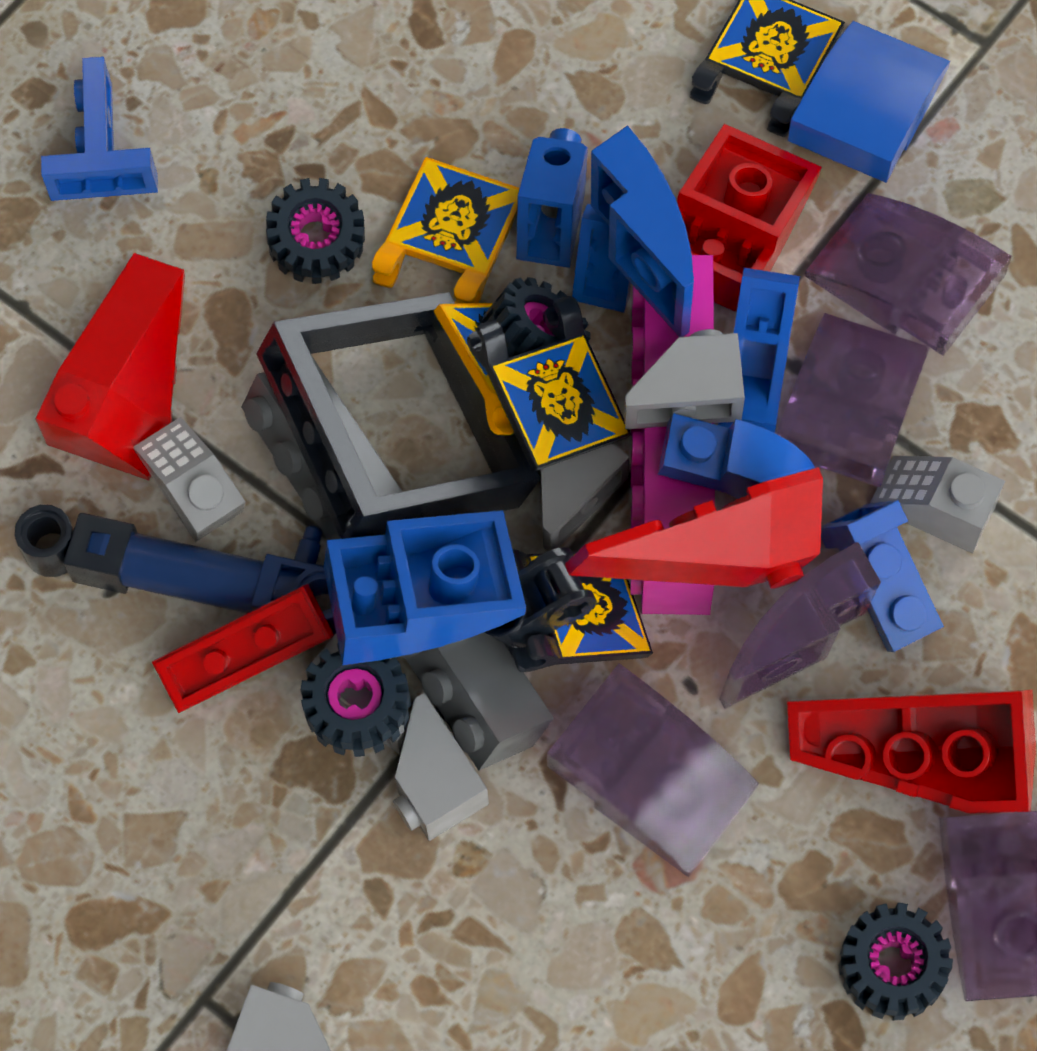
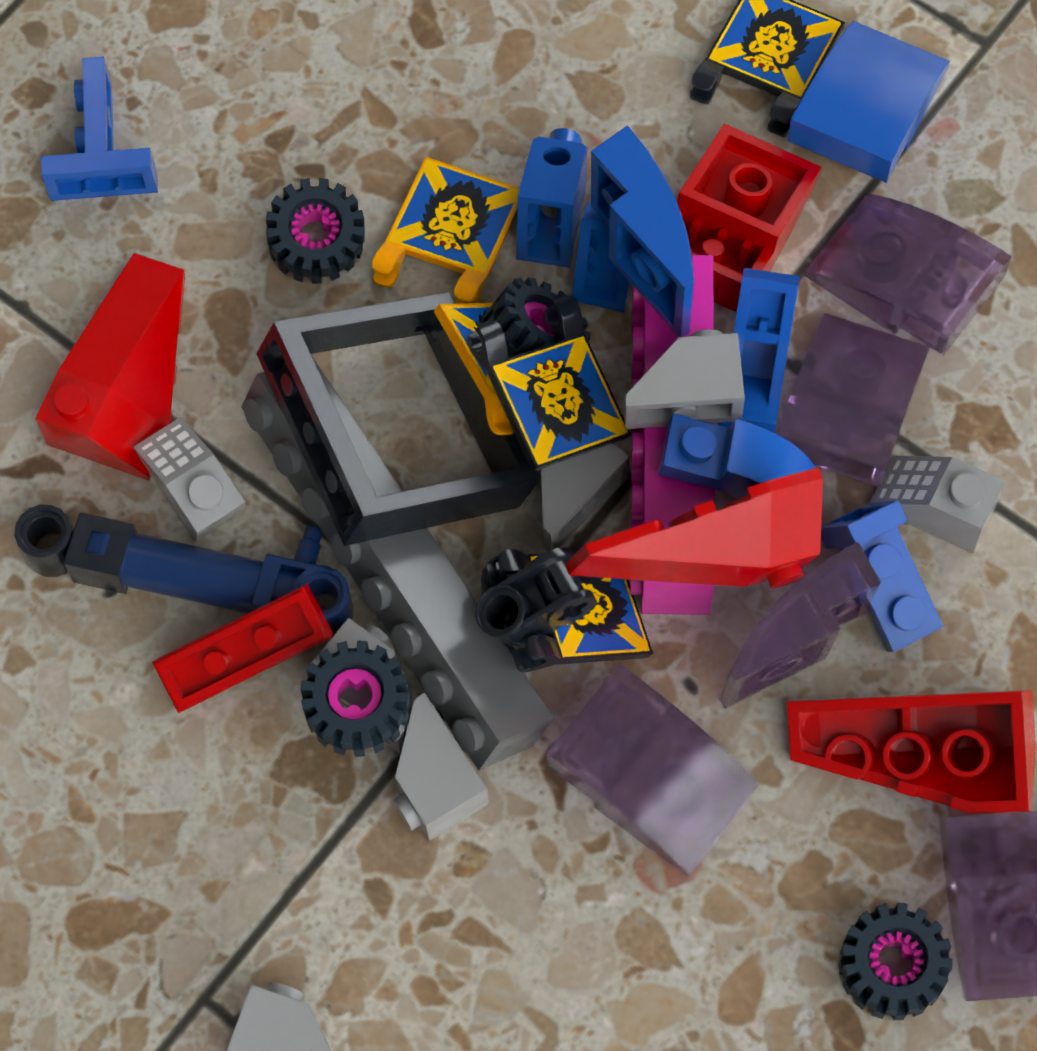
blue slope [324,510,526,665] -> none

